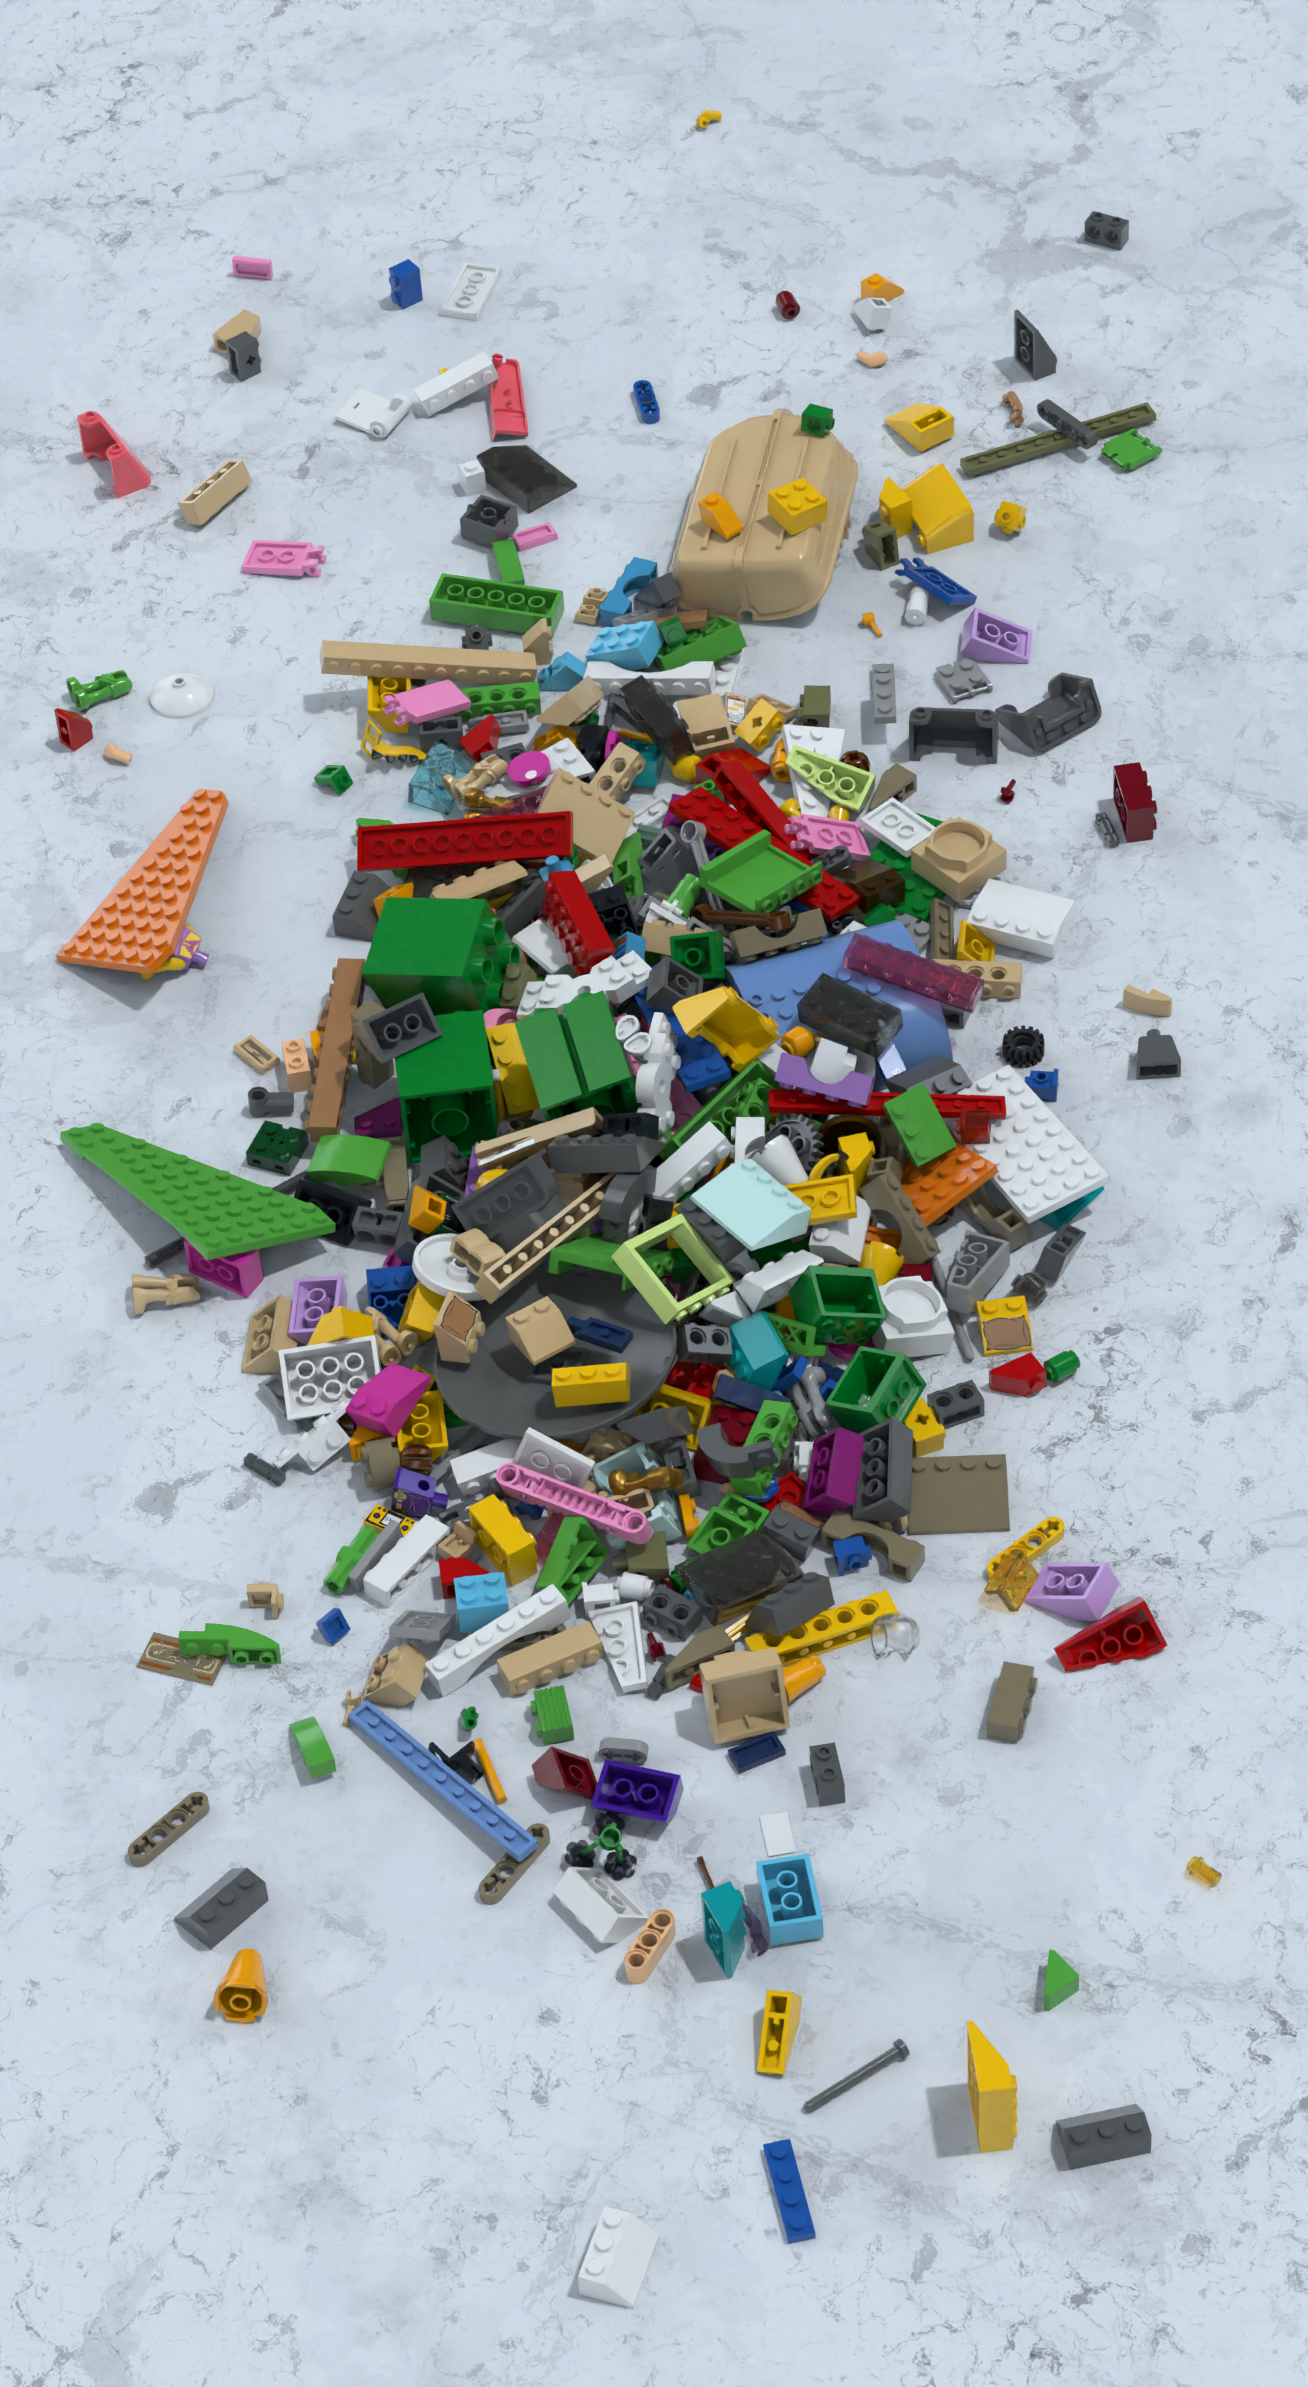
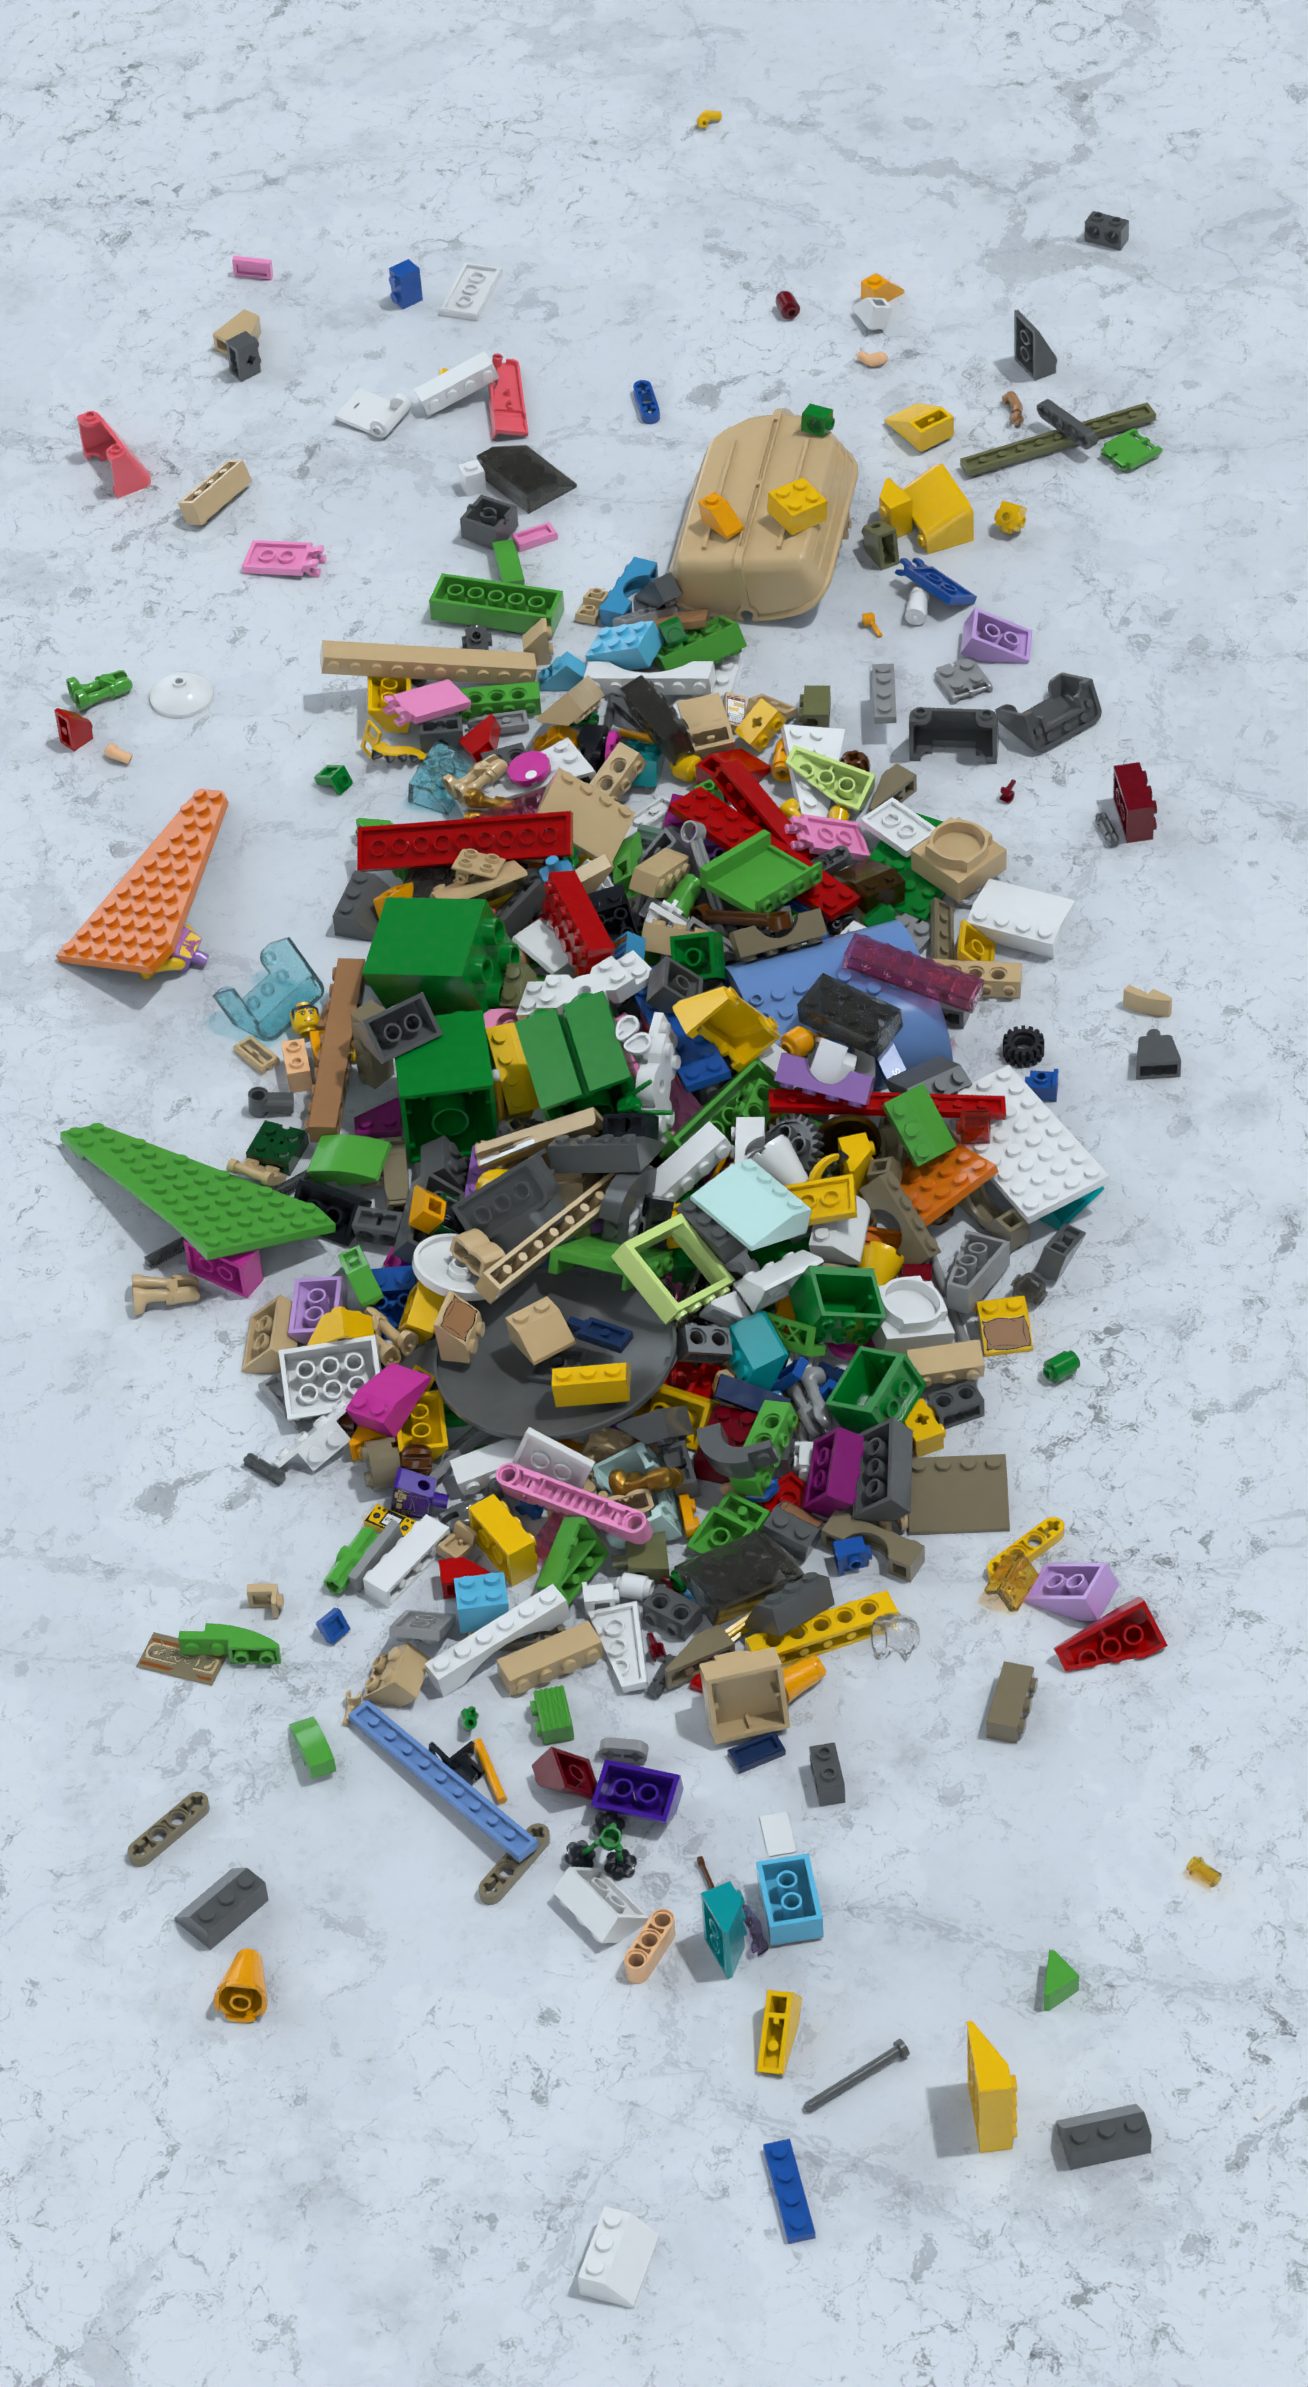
red slope [989,1352,1046,1397] -> none
none -> clear light blue windscreen [213,937,324,1042]
none -> tan plate [226,1158,287,1186]
none -> yellow head [289,1002,320,1037]
none -> bright green slope [338,1245,384,1308]
none -> tan hinge [451,849,506,884]
none -> green plant [617,1079,673,1115]
none -> tan wedge [629,847,690,898]
none -> tan slope [906,1339,985,1387]

